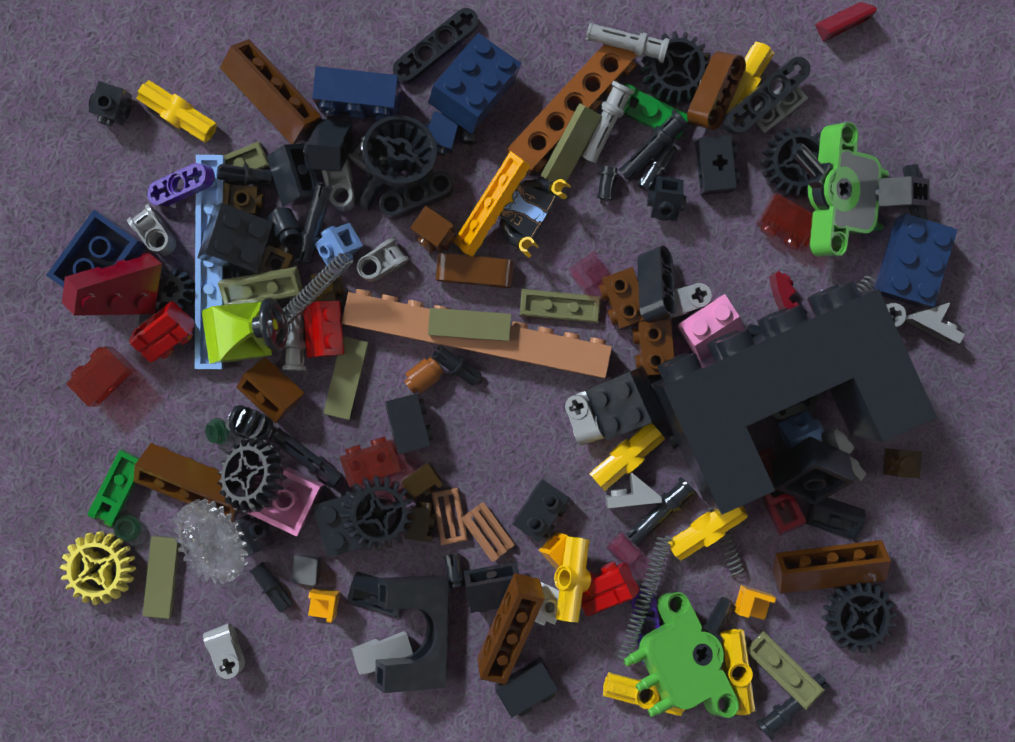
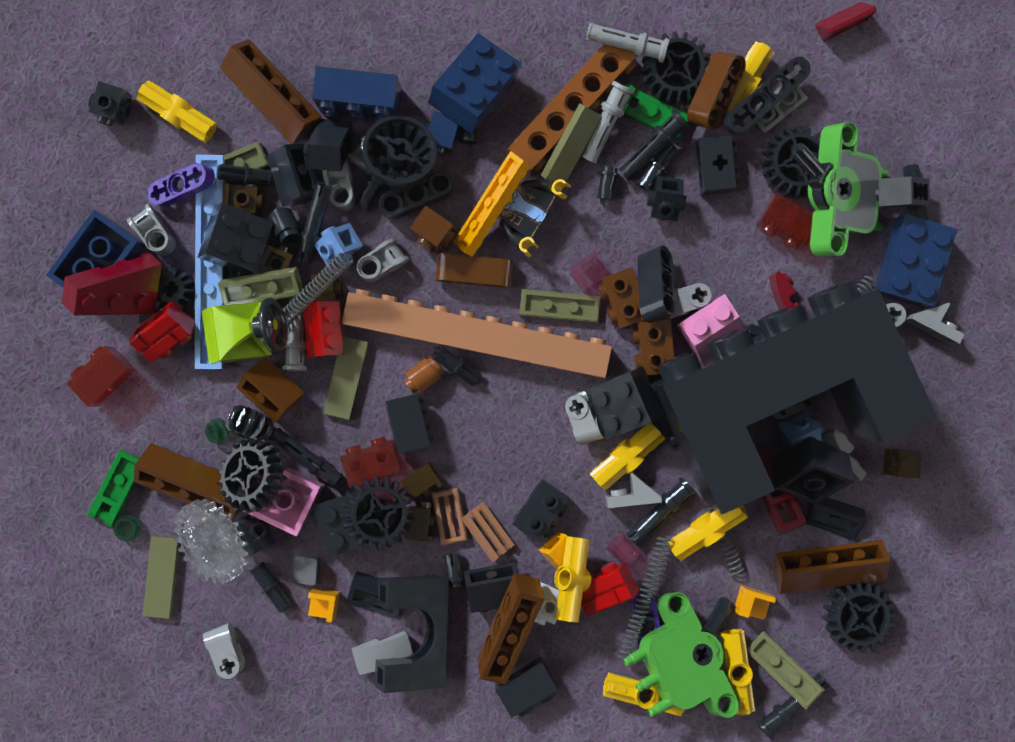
light yellow gear [60,531,136,605] -> none
black beam [393,8,478,84] -> none
olive tile [428,308,511,341] -> none

